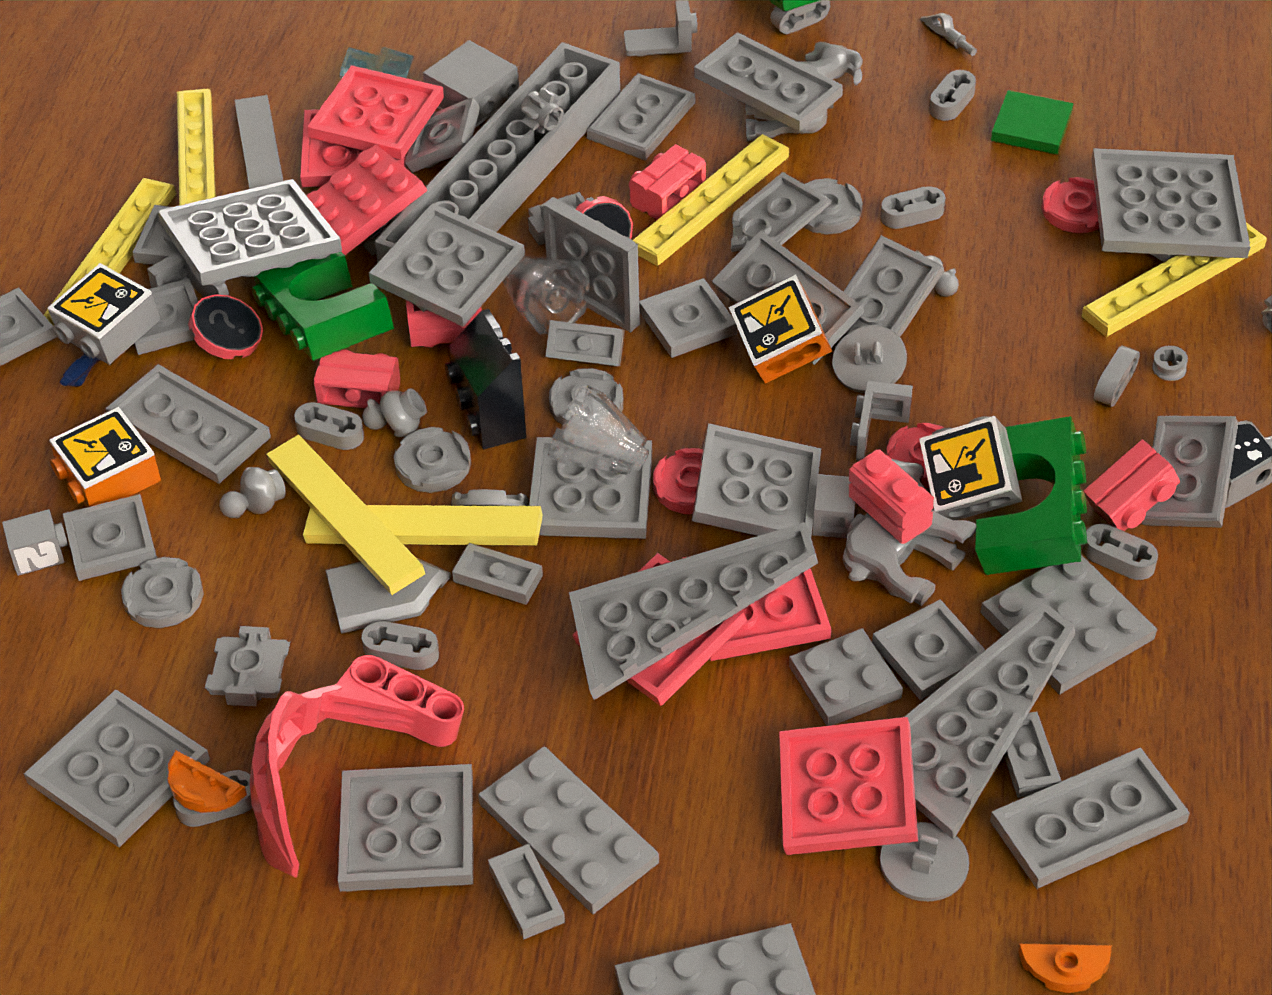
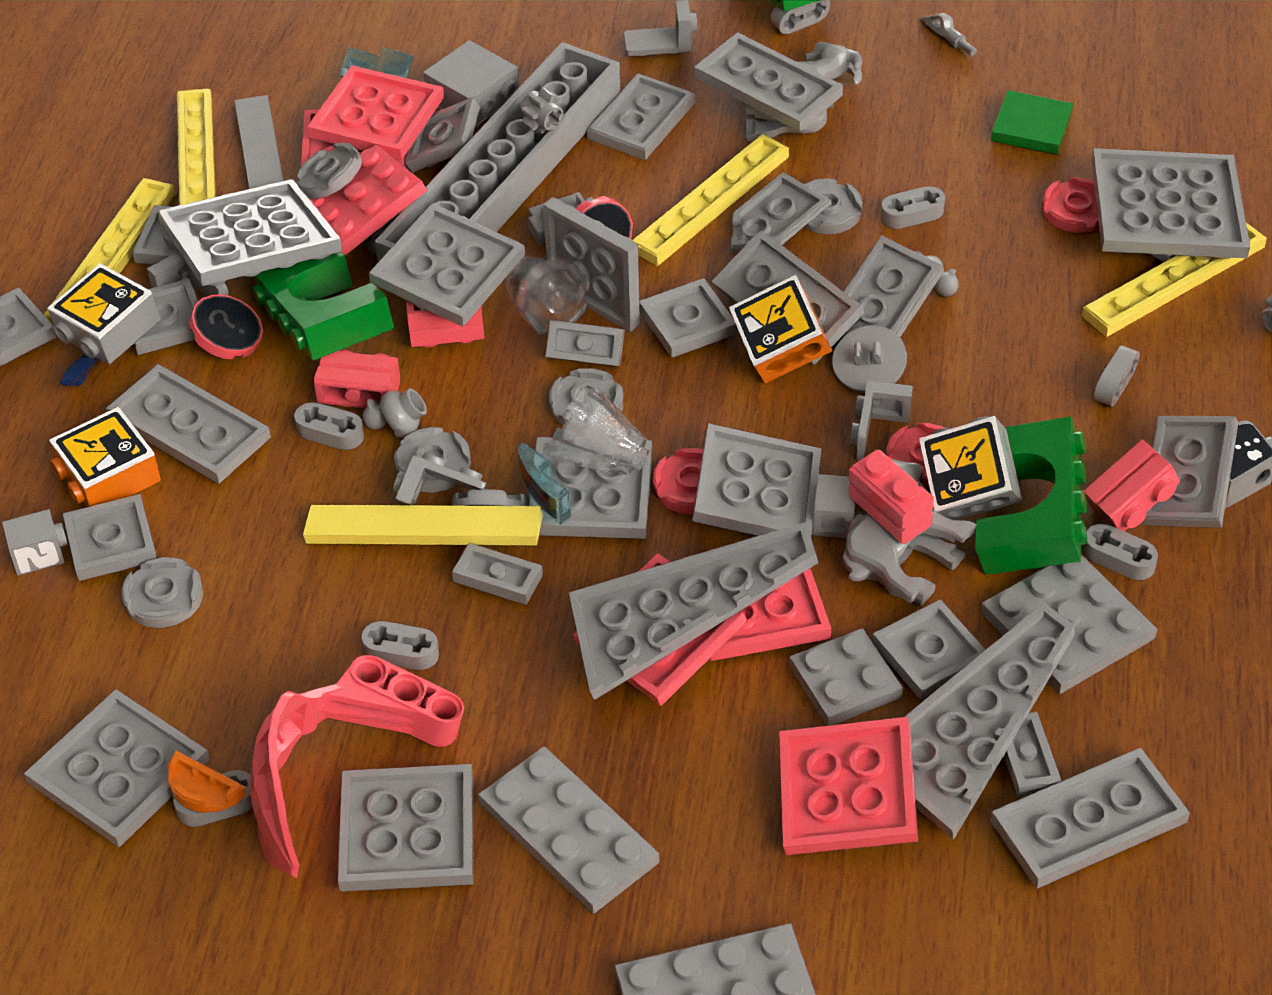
light grey piece [205,626,290,706] -> none
light grey animal [219,467,286,519] -> none
light yellow tile [266,434,425,595] -> none
light grey tile [325,558,451,634] -> none
black wedge [445,309,527,450] -> none
light grey plate [488,844,565,939] -> none
coral brick [629,144,706,220] -> none
light grey piece [880,822,969,901] -> none
light grey beam [929,70,976,121] -> none
orange plate [1018,944,1112,993] -> none
light grey bush [1153,345,1188,381] -> none
none -> light grey tile [296,143,362,199]
none -> light grey bracket [392,453,488,505]
none -> clear light blue slope [517,442,571,525]

